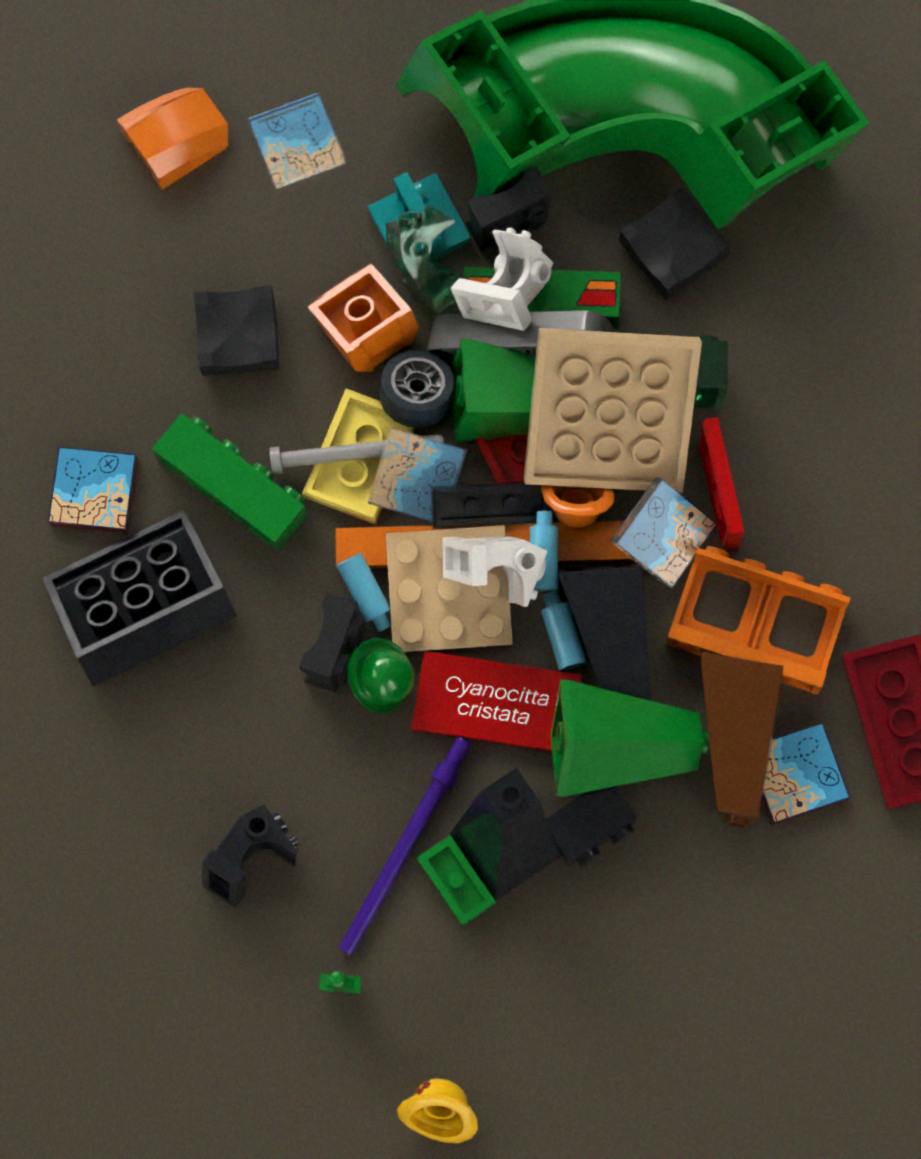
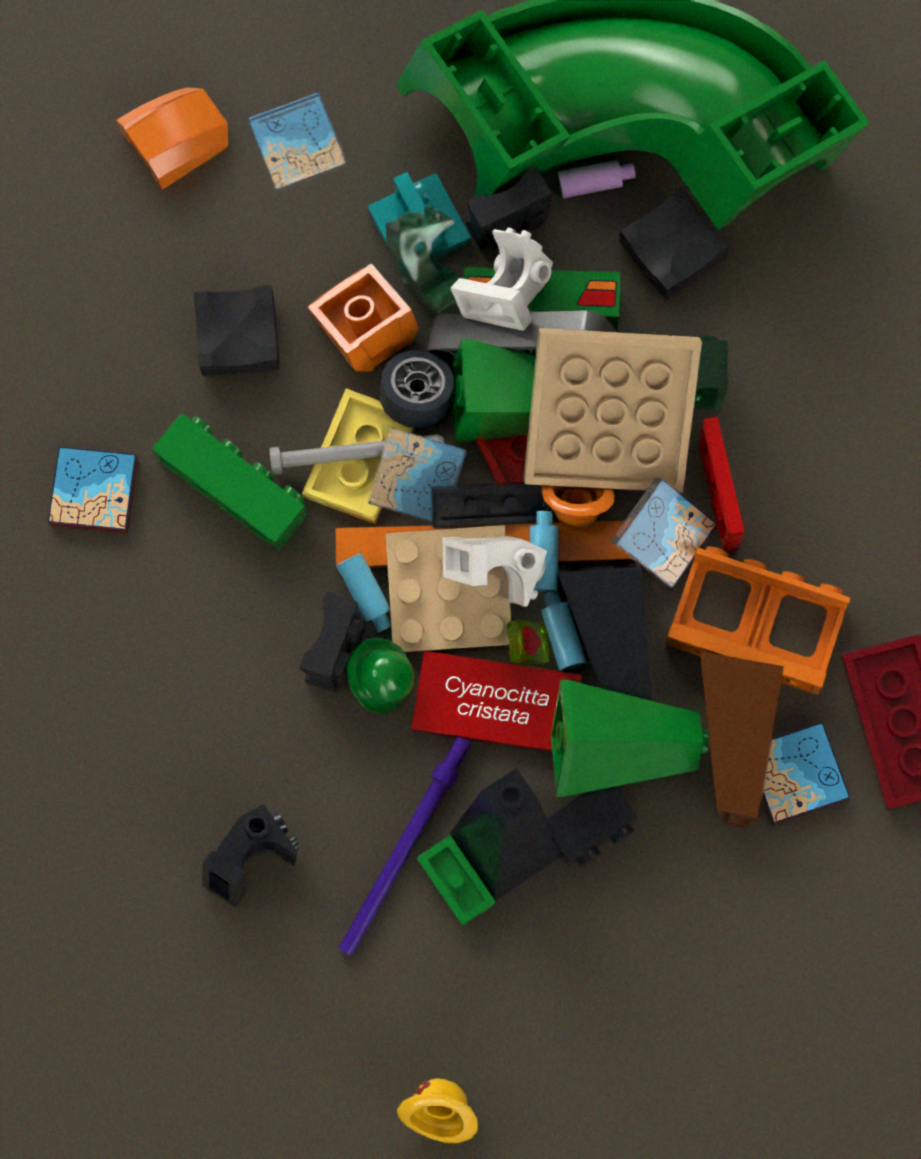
black slope [42,510,237,686] -> none
green bar [319,971,362,994] -> none
none -> clear neon green tile [507,620,550,665]
none -> lavender cylinder [557,160,636,199]

